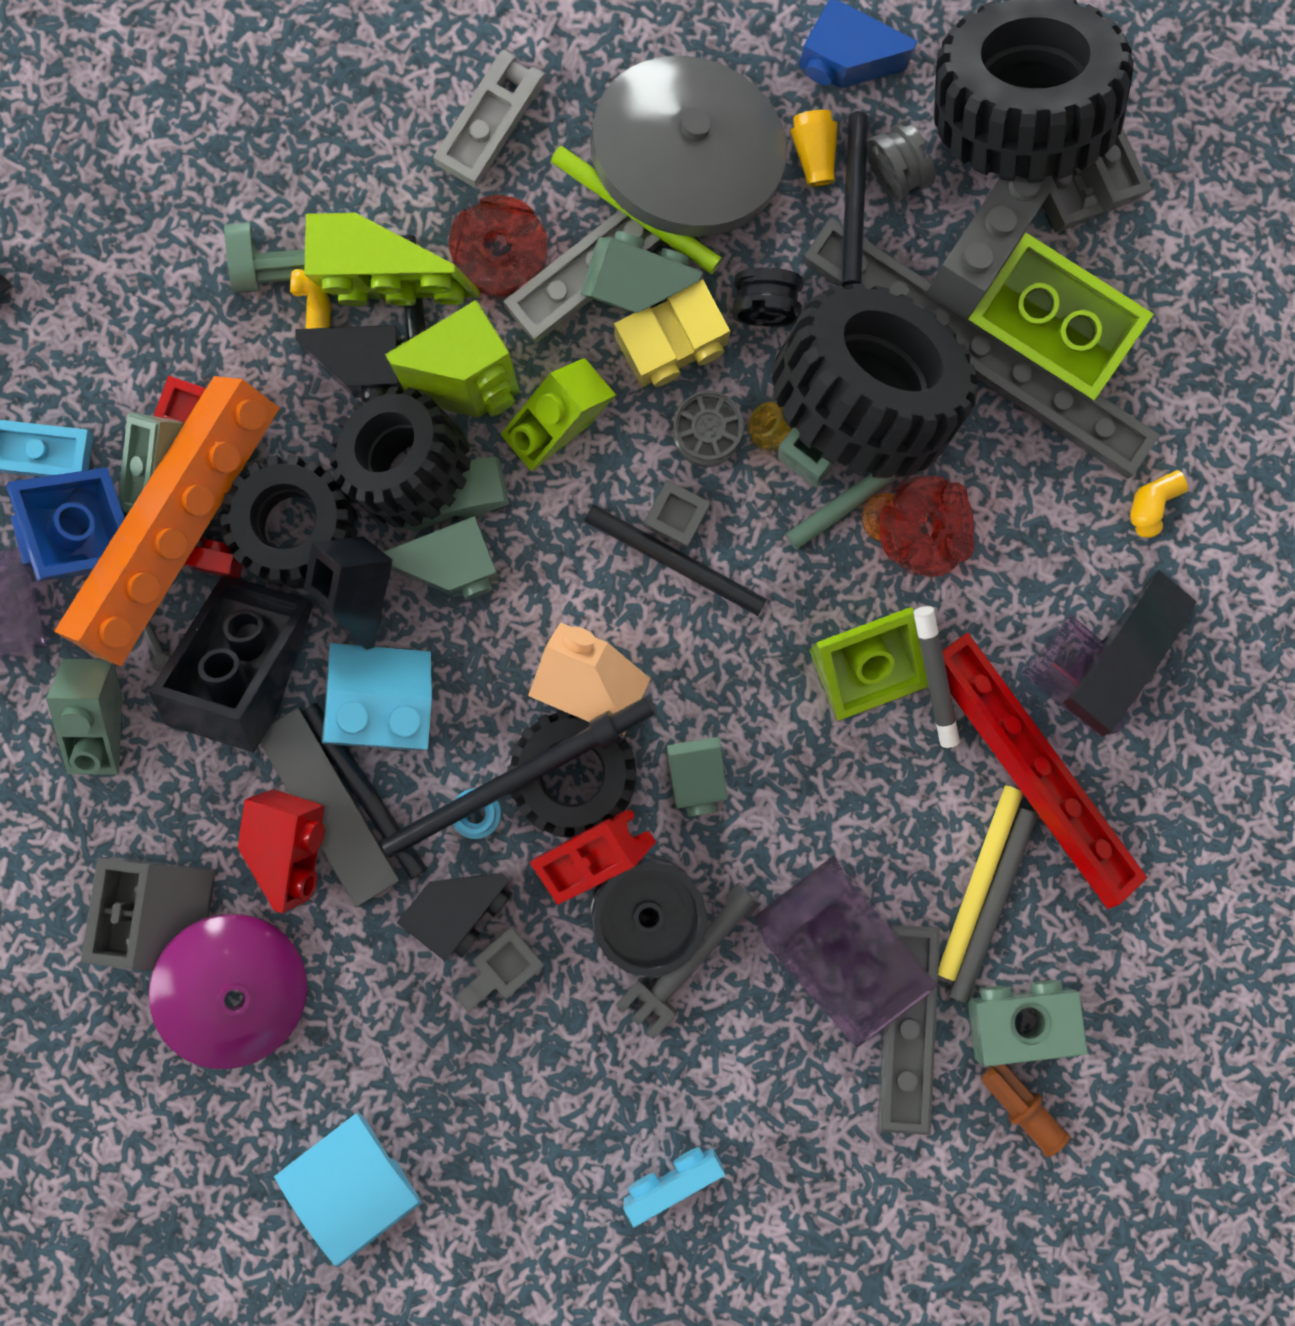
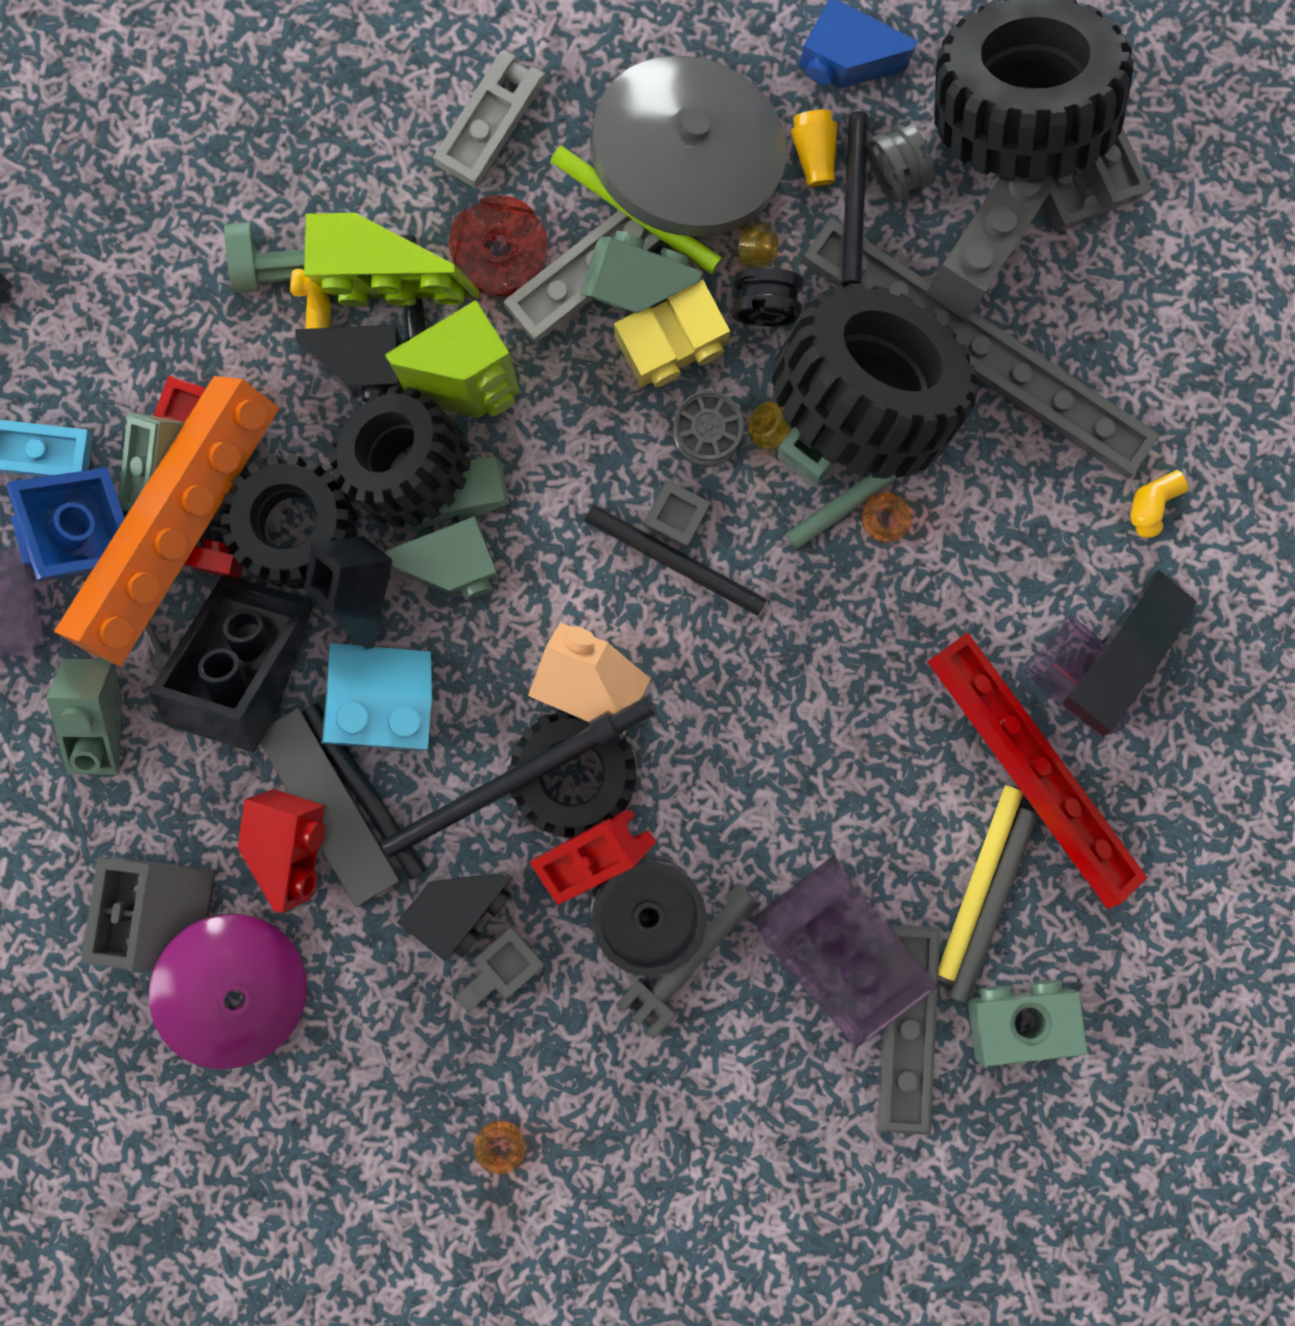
medium azure slope [274,1113,422,1267] -> none
medium azure plate [453,789,501,839] -> none
lime slope [500,358,616,471] -> none
medium azure plate [624,1147,725,1227] -> none
sand green slope [666,737,727,817] -> none
lime slope [809,607,928,721] -> none
clear red plate [879,476,974,577] -> none
dark grey bar [913,606,960,748] -> none
lime slope [968,232,1154,401] -> none
dark orange axle [981,1064,1071,1157] -> none
none -> clear orange plate [474,1120,526,1174]
none -> clear yellow plate [739,222,778,268]

